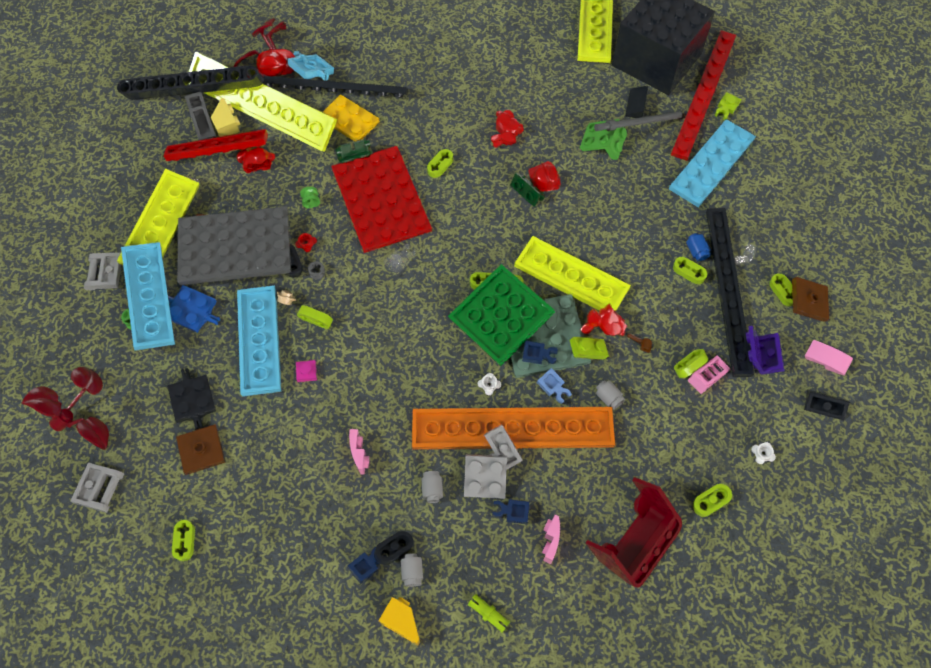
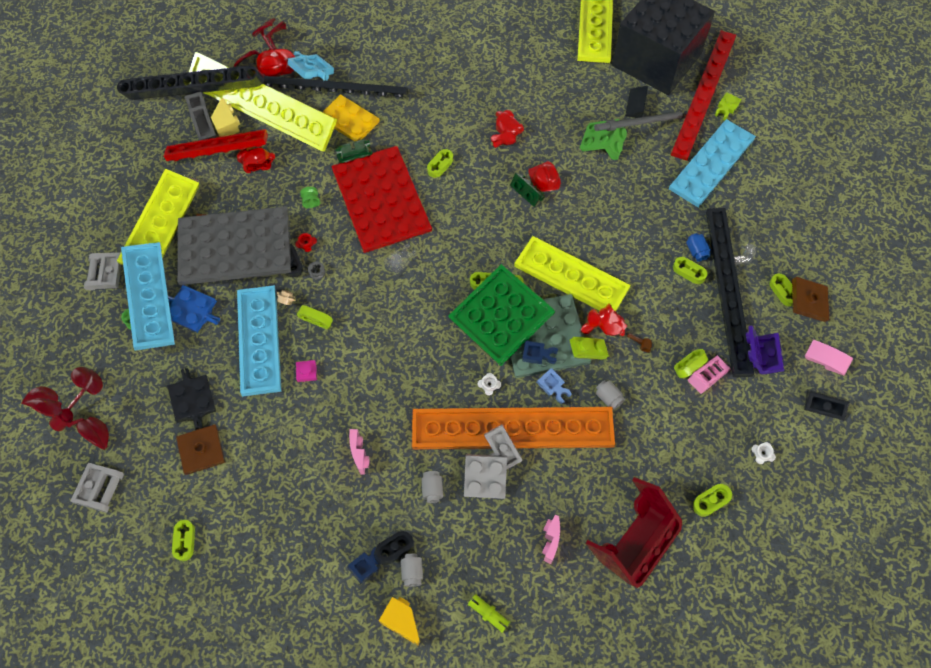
dark blue plate [492,499,530,524] -> none

